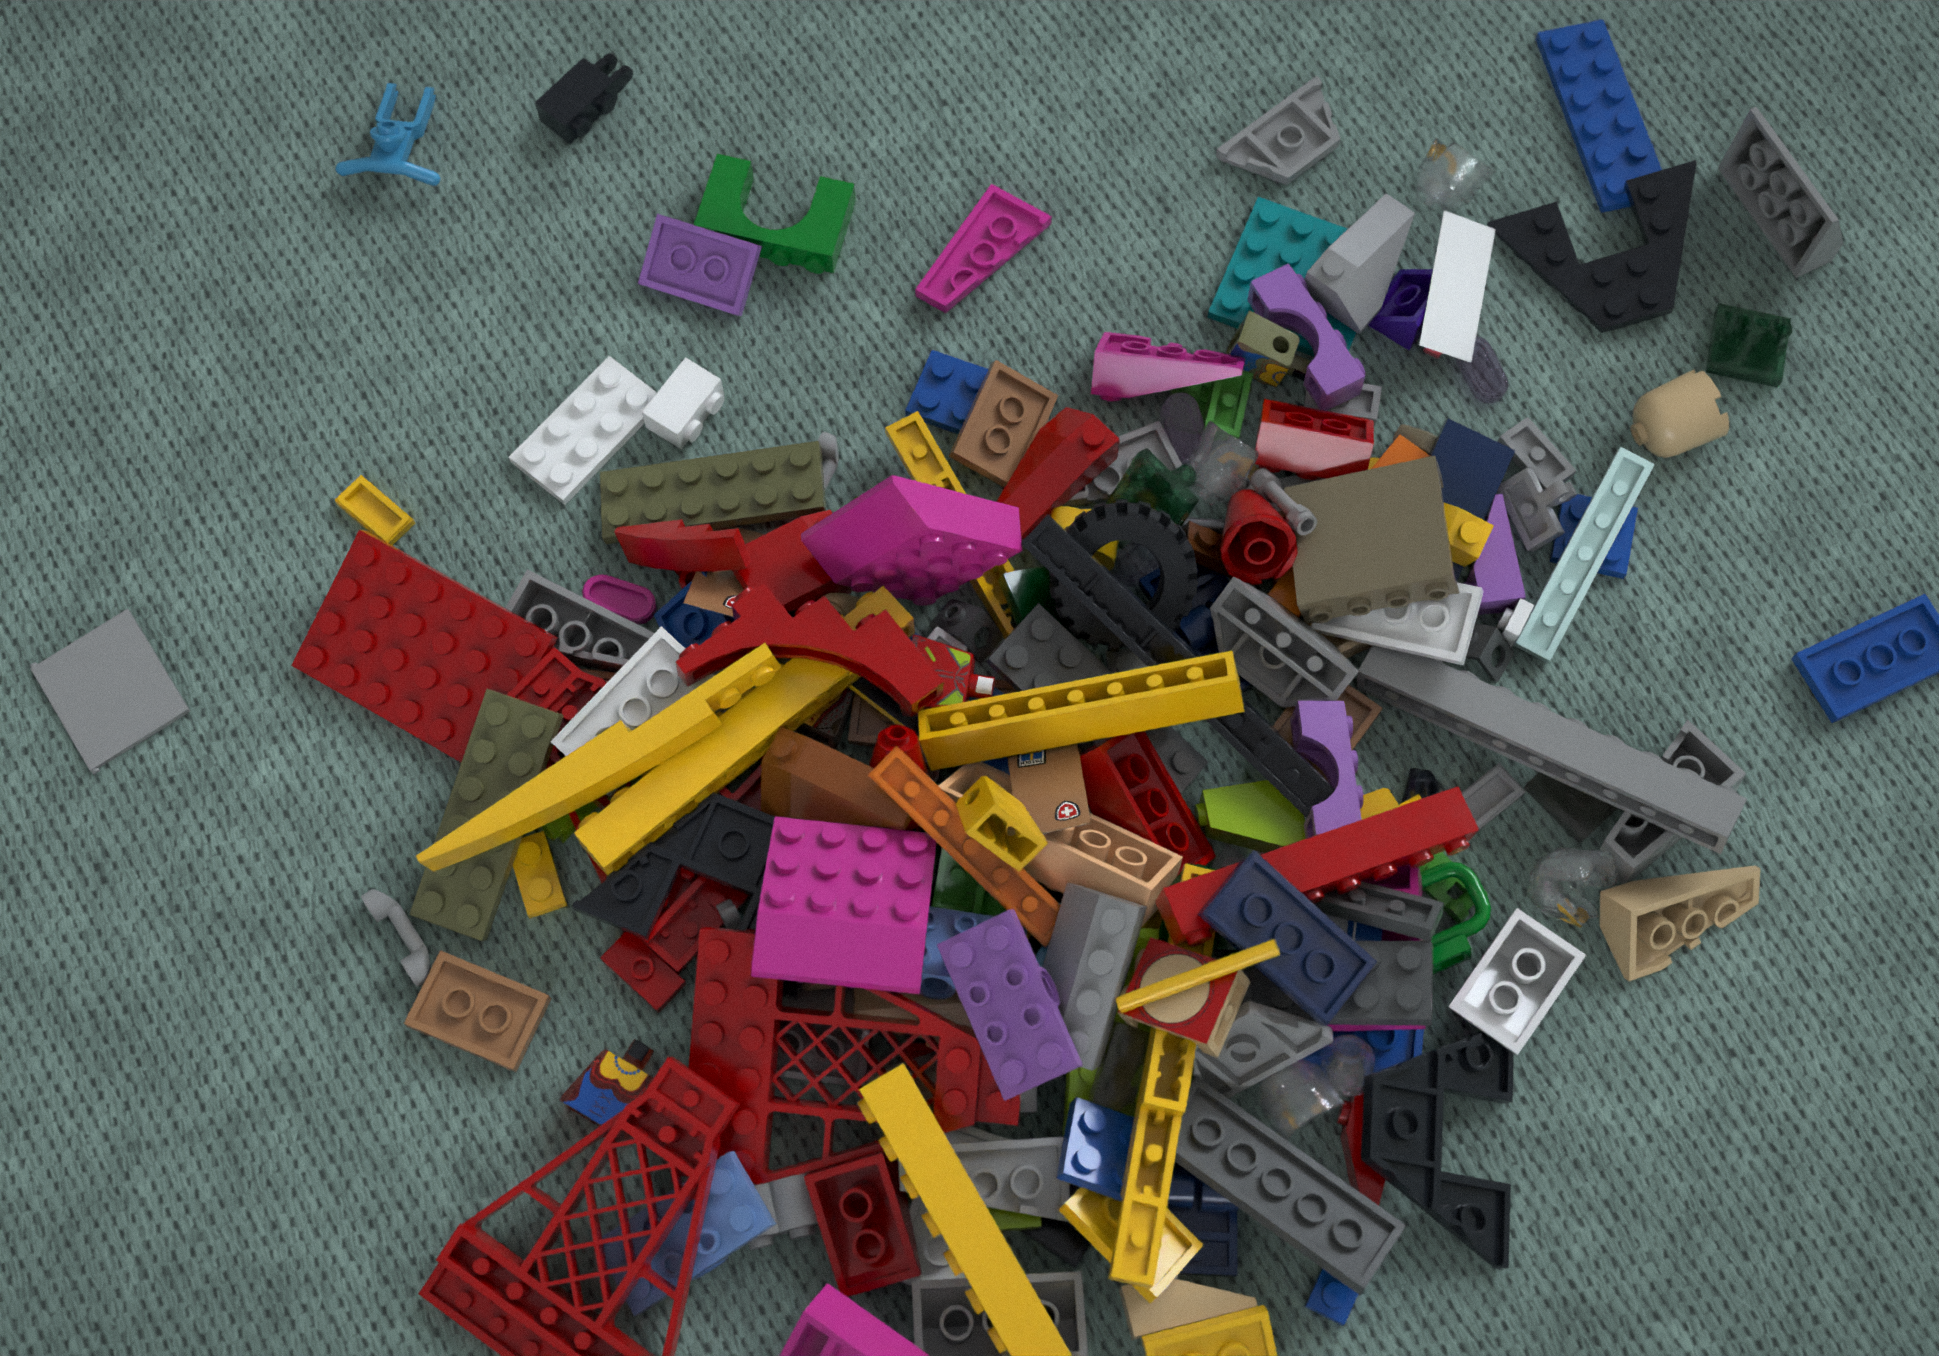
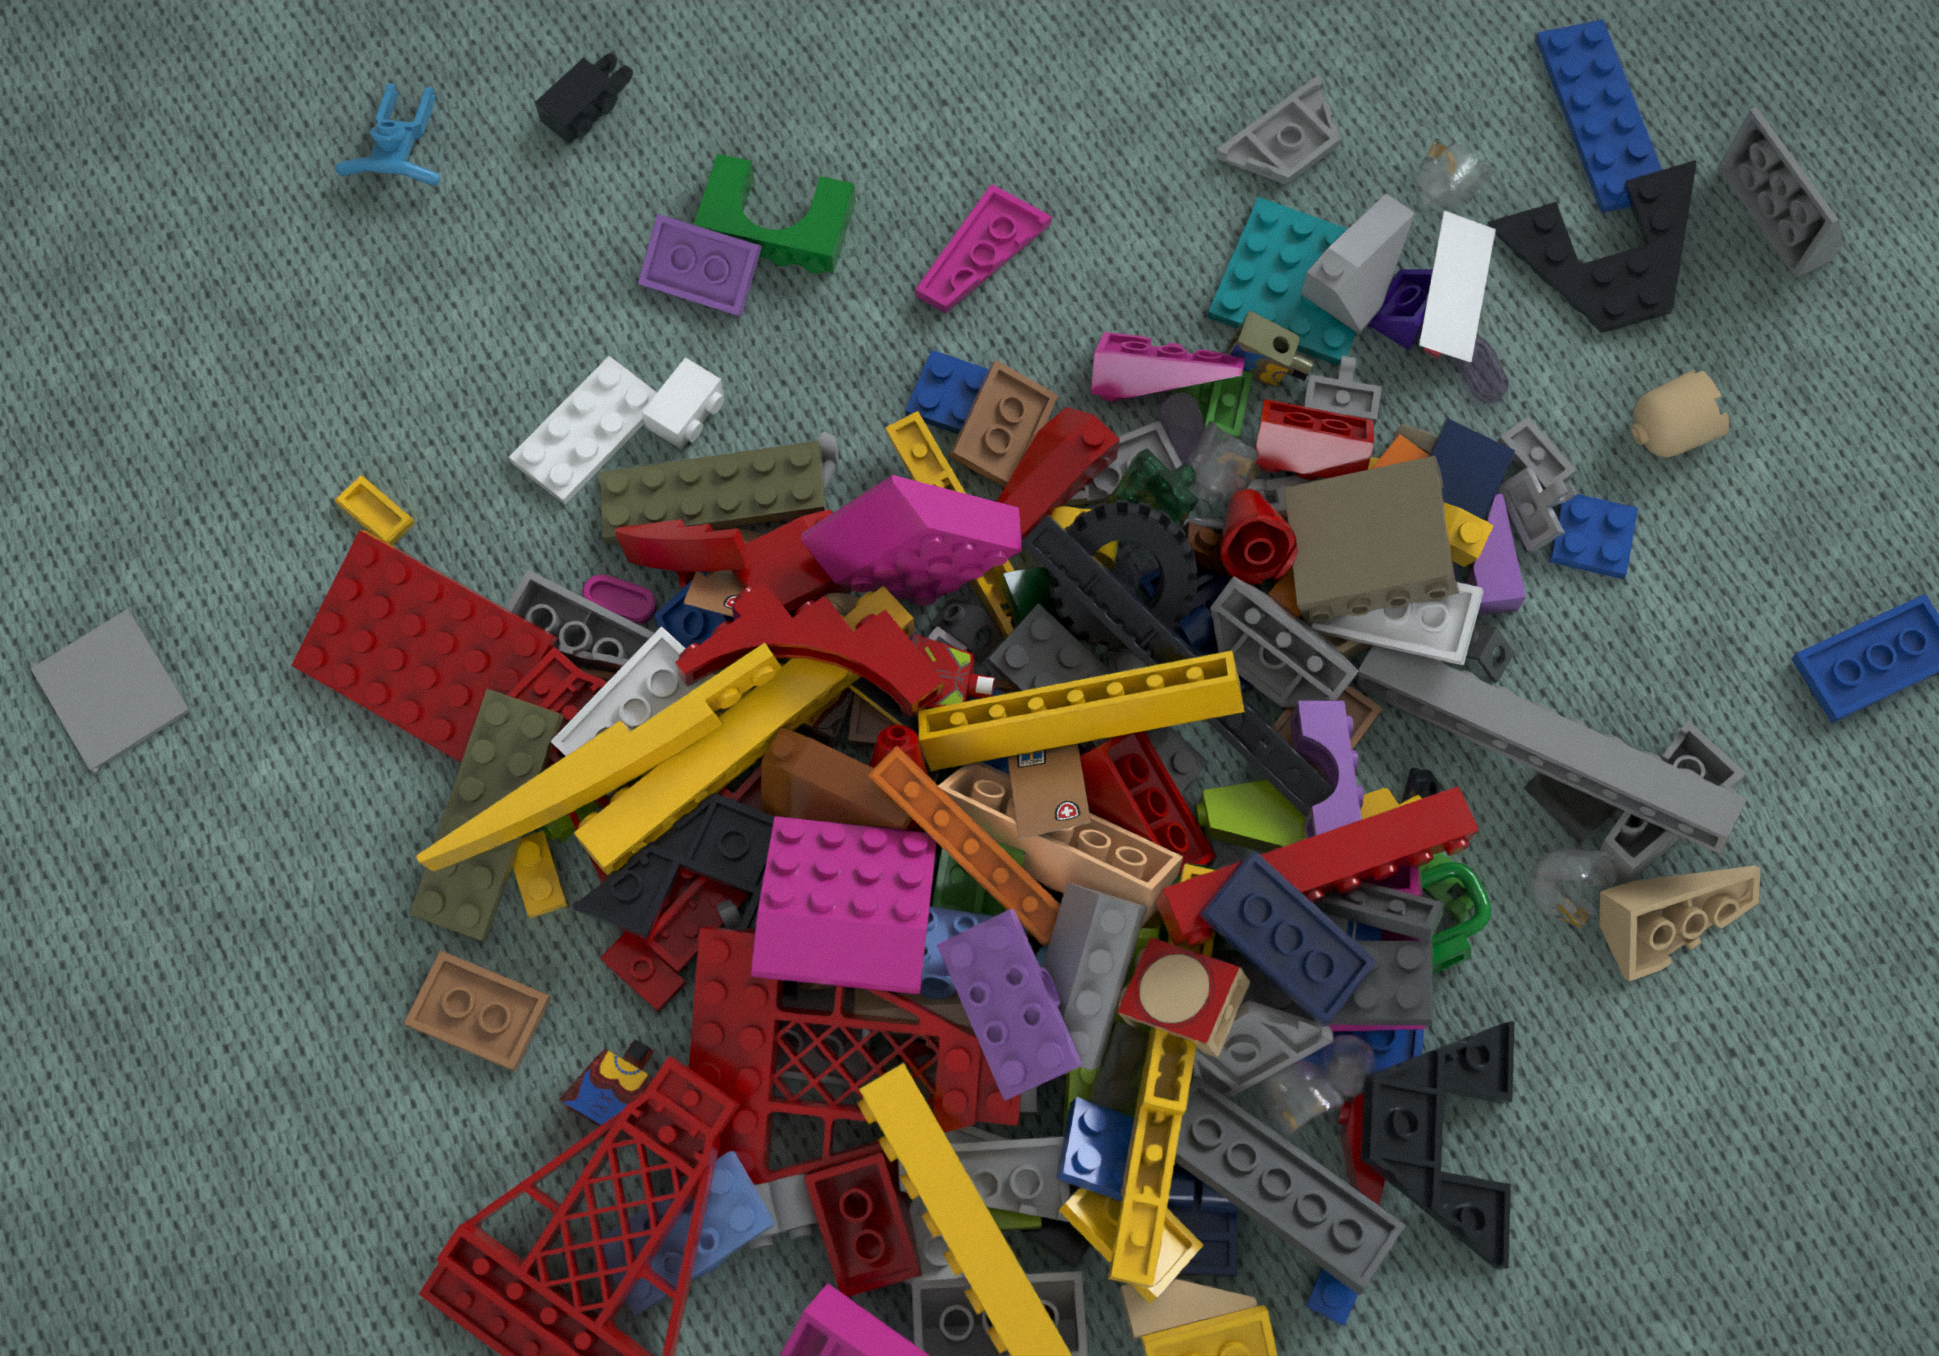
light grey bar [361,889,430,987] -> none
yellow torso [956,776,1048,872] -> none
yellow bar [1116,939,1280,1013] -> none
medium lavender arch [1247,263,1365,411] -> none
light grey bar [1250,468,1317,535] -> none
white slope [1448,908,1586,1055] -> none
light grey tile [1462,763,1526,830] -> none
white plate [1496,598,1534,648] -> none
light aqua plate [1513,447,1655,663] -> none
clear green plate [1705,303,1793,388] -> none

